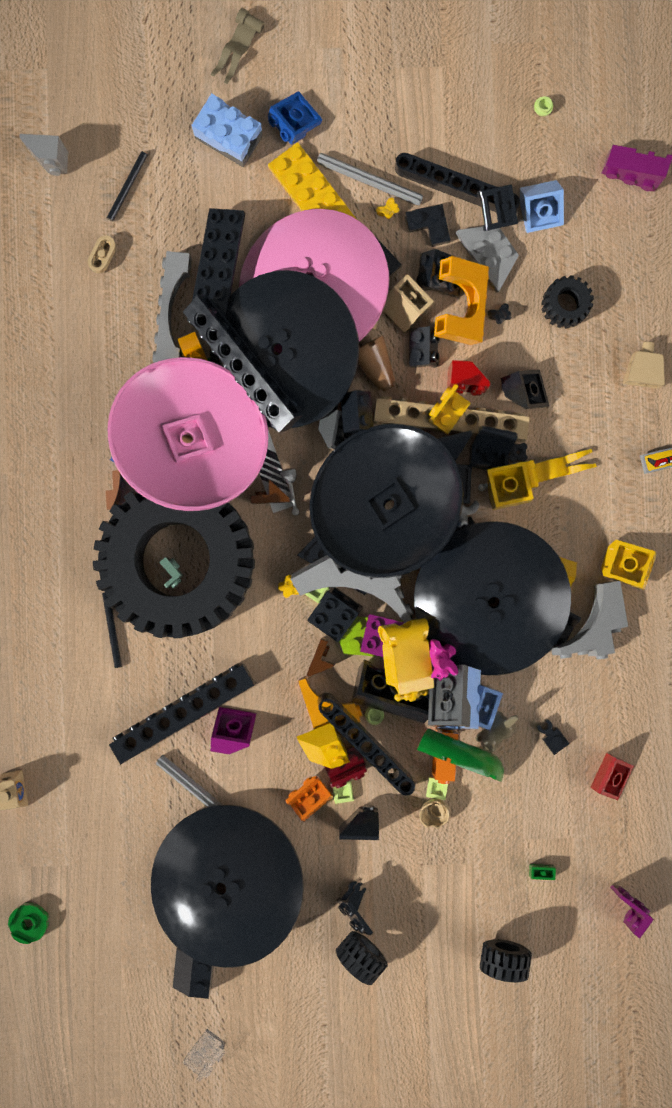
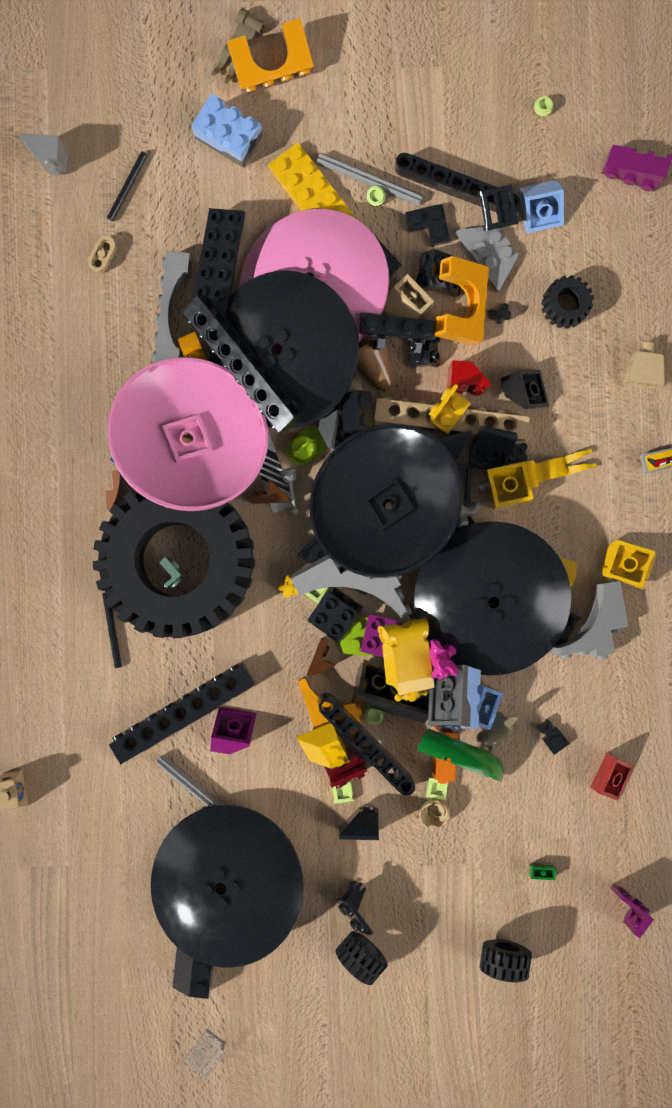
green plate [8,902,49,944] -> none
blue plate [267,91,323,145] -> none
orange bracket [285,776,333,822] -> none
yellow piece [376,197,400,219] -> none
none -> light orange arch [227,18,314,93]
none -> lime piece [286,426,327,466]
none -> black hinge [359,312,436,354]
none -> yellowish green plate [366,186,385,206]

